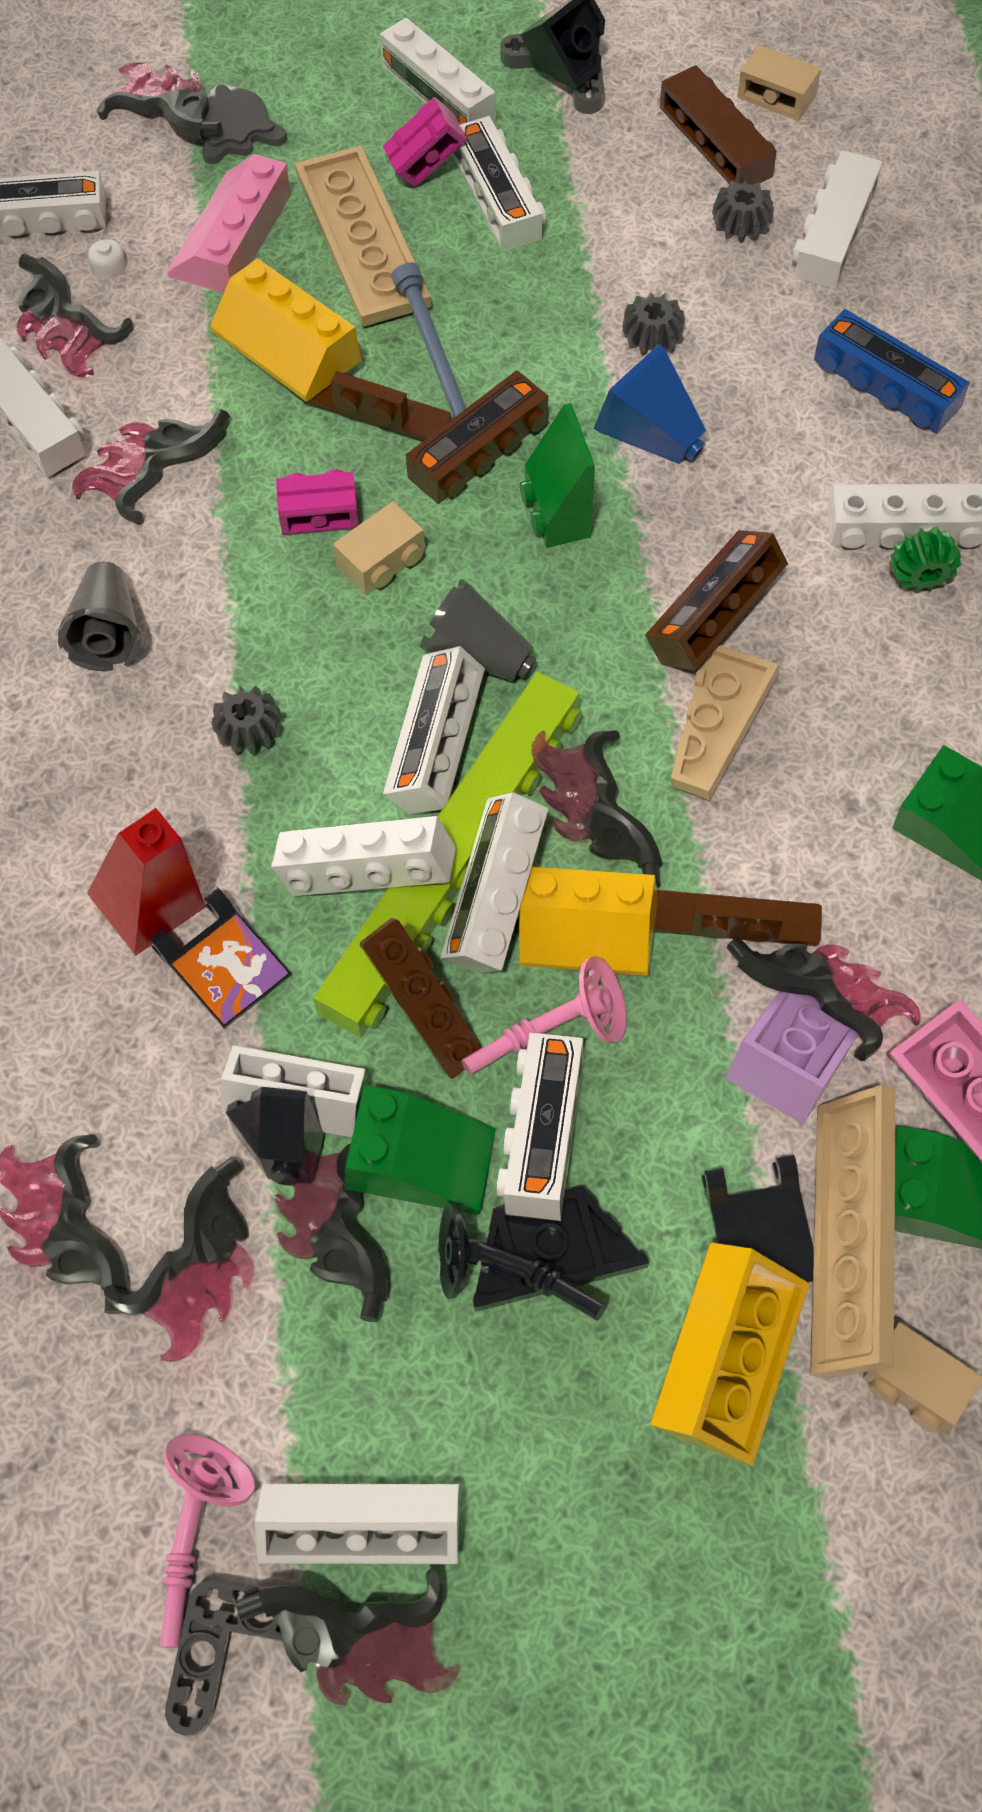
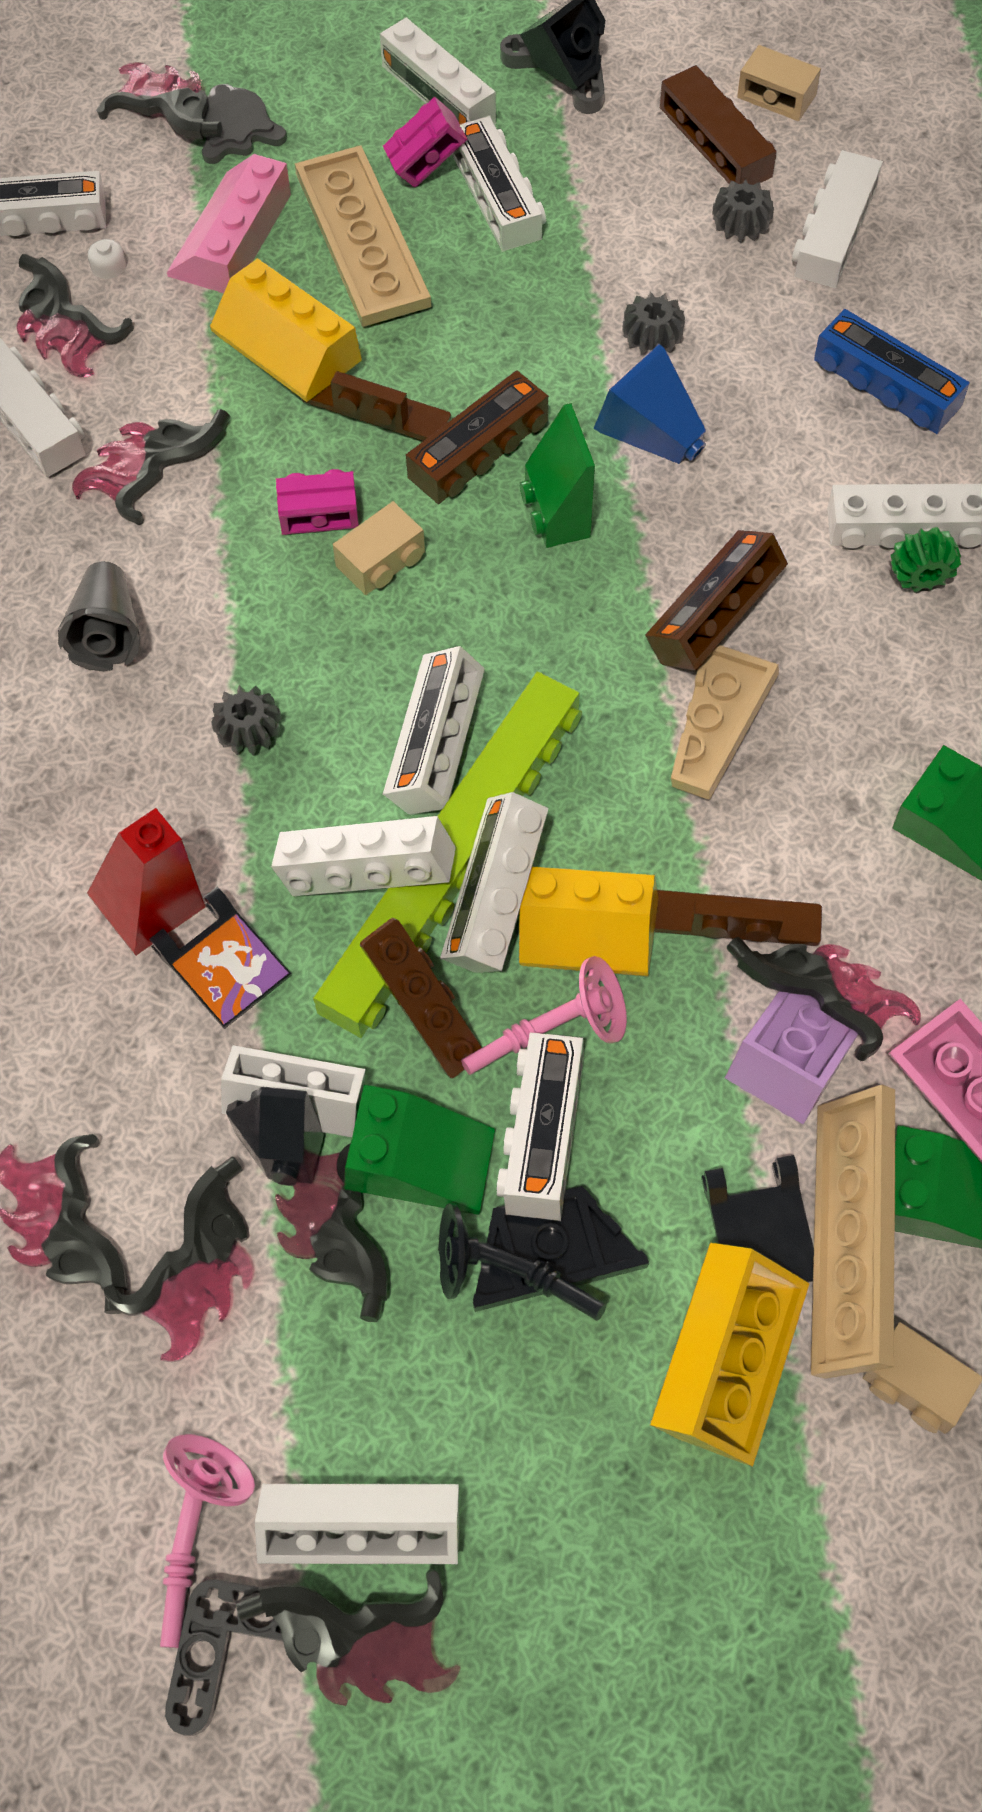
sand blue piece [391,262,466,417] -> none
dark grey cone [420,579,537,682] -> none
piece [531,730,663,888] -> none

